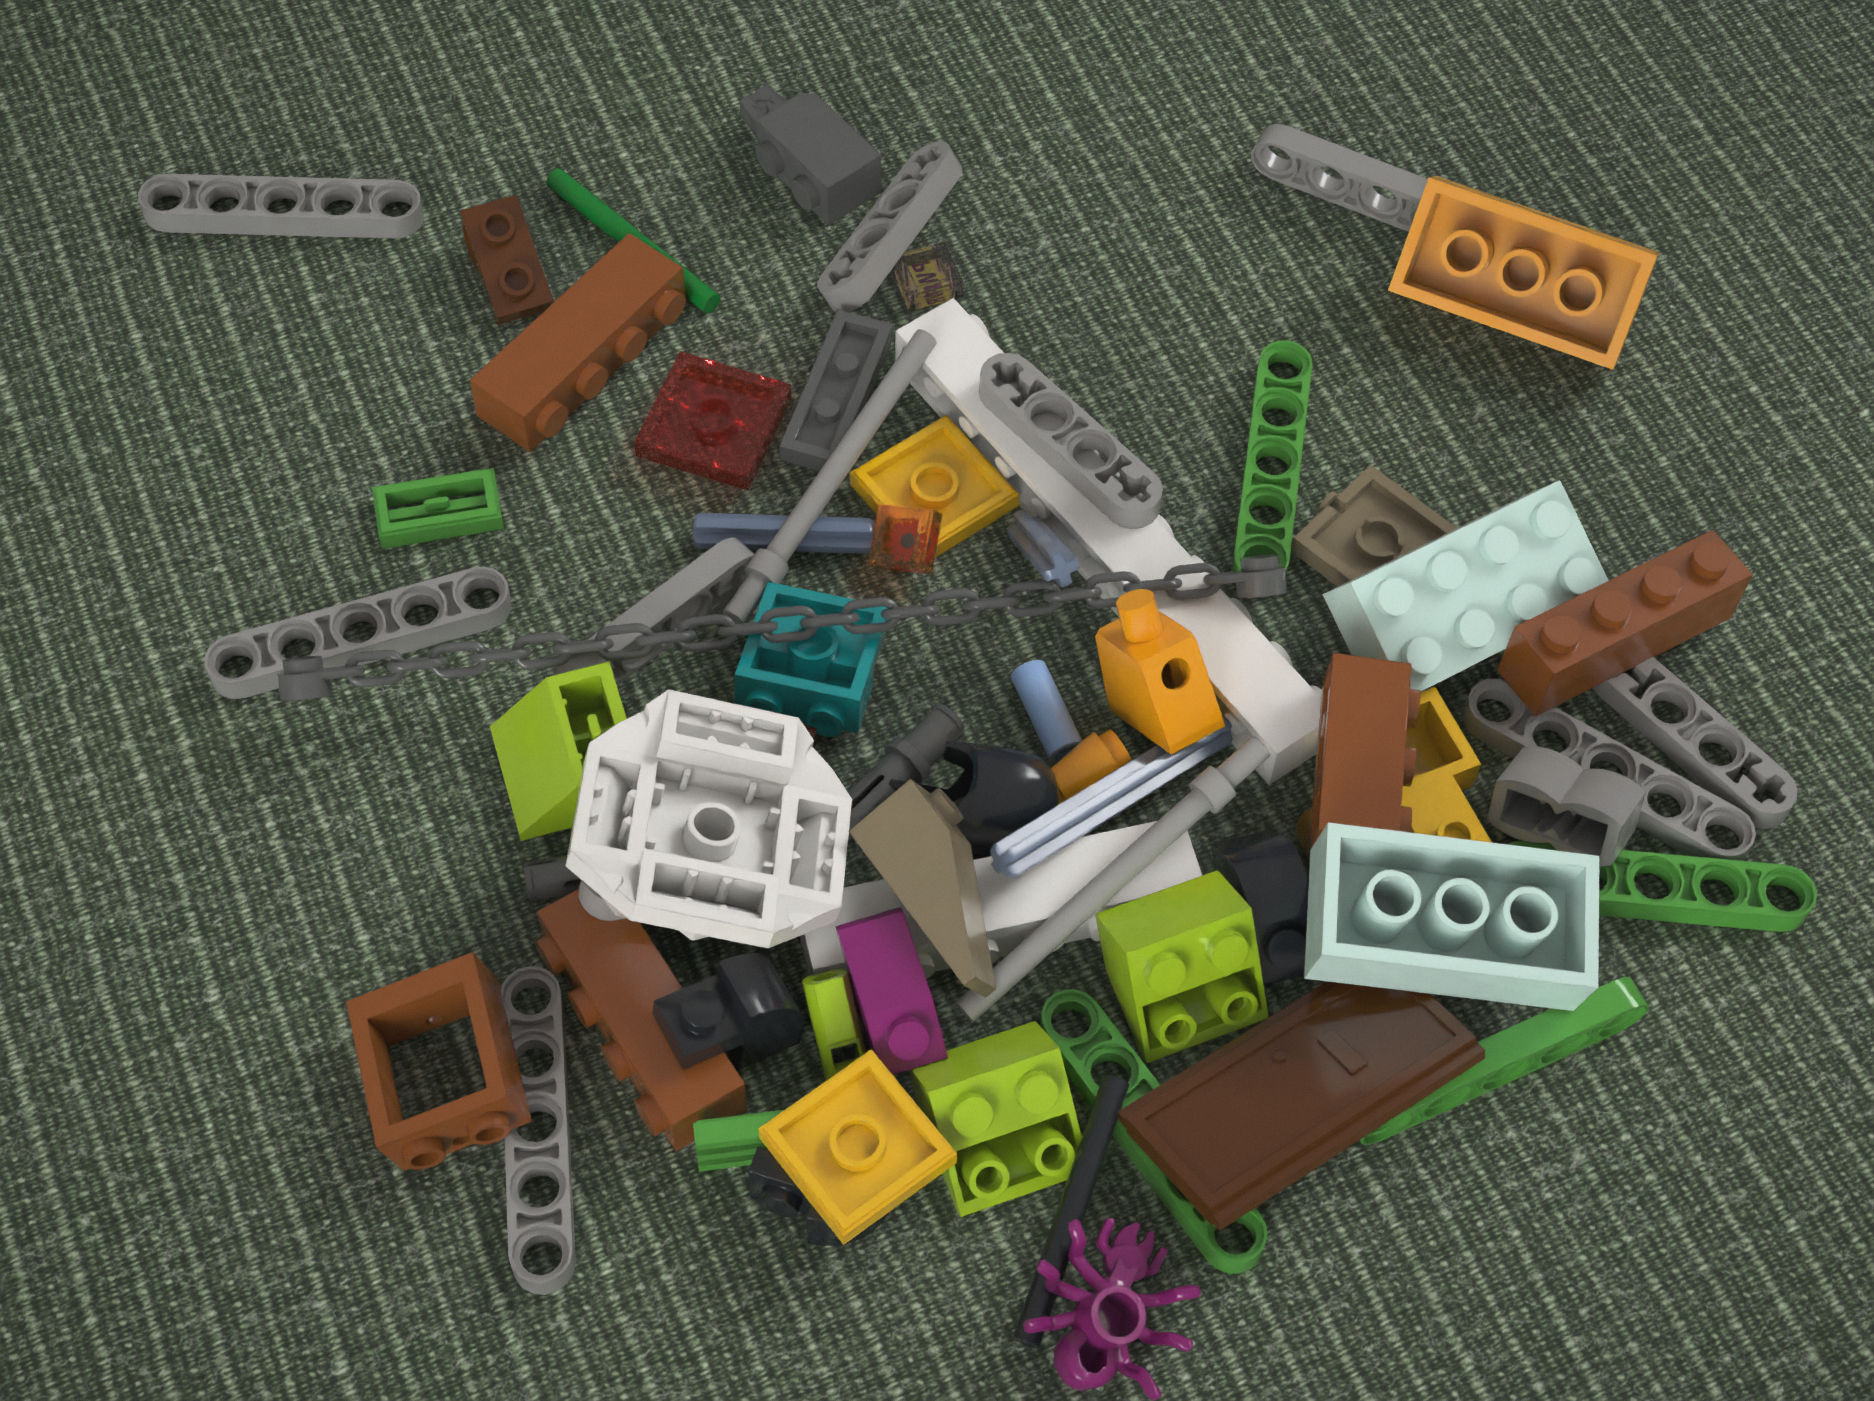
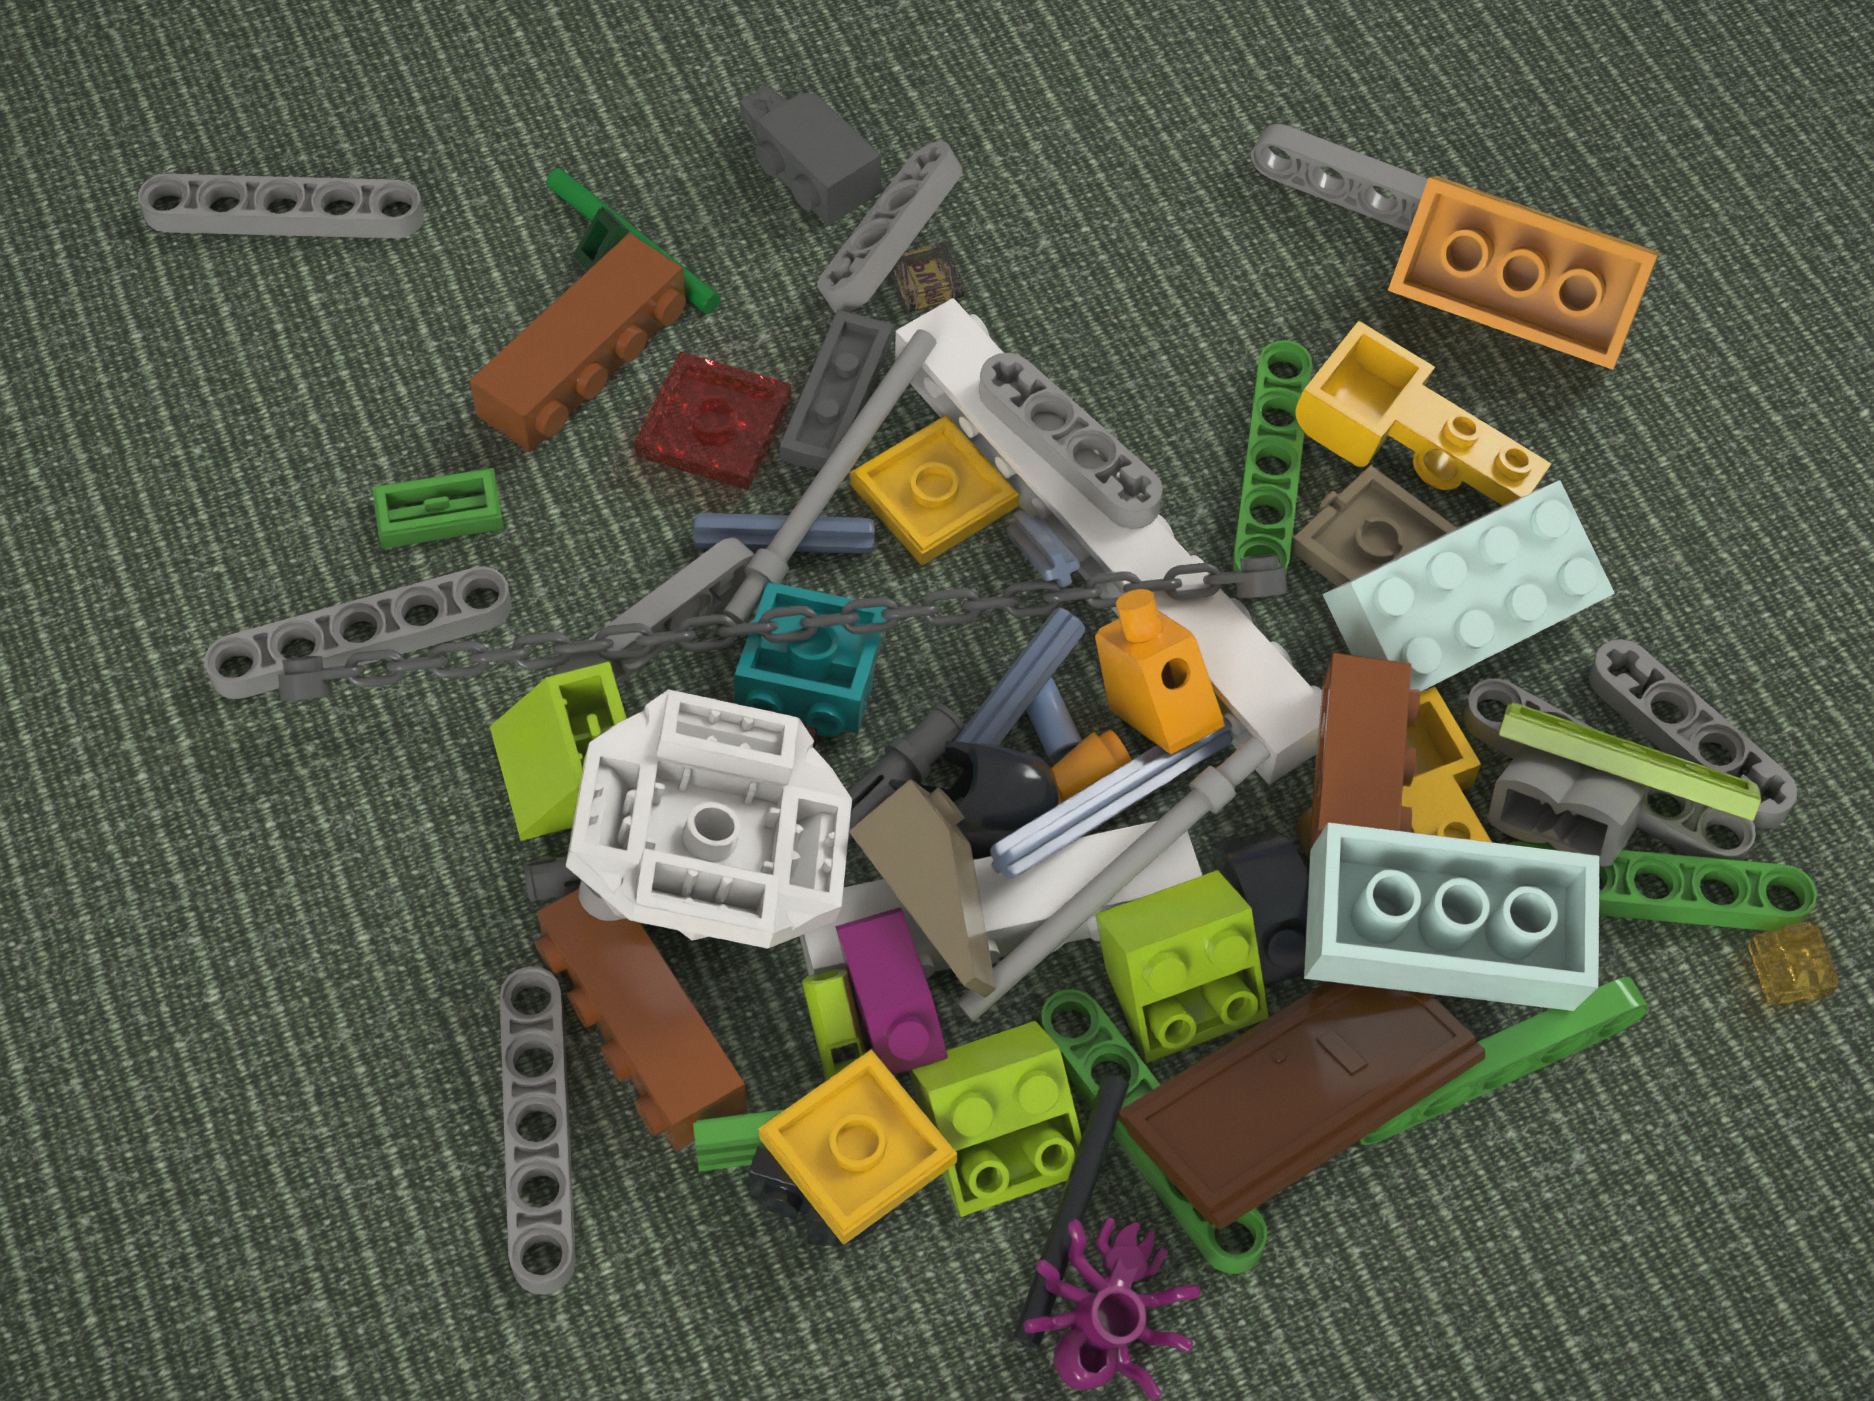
dark orange window [346,952,532,1171] -> none
reddish brown plate [460,195,554,325] -> none
black brick [652,953,805,1070] -> none
clear orange tile [868,504,943,575] -> none
dark orange brick [1497,530,1753,717] -> none
none -> dark green slope [574,207,629,271]
none -> sand blue axle [954,607,1085,769]
none -> yellow plate [1295,321,1551,506]
none -> lime tile [1498,702,1761,821]
none -> clear yellow tile [1748,922,1840,1005]

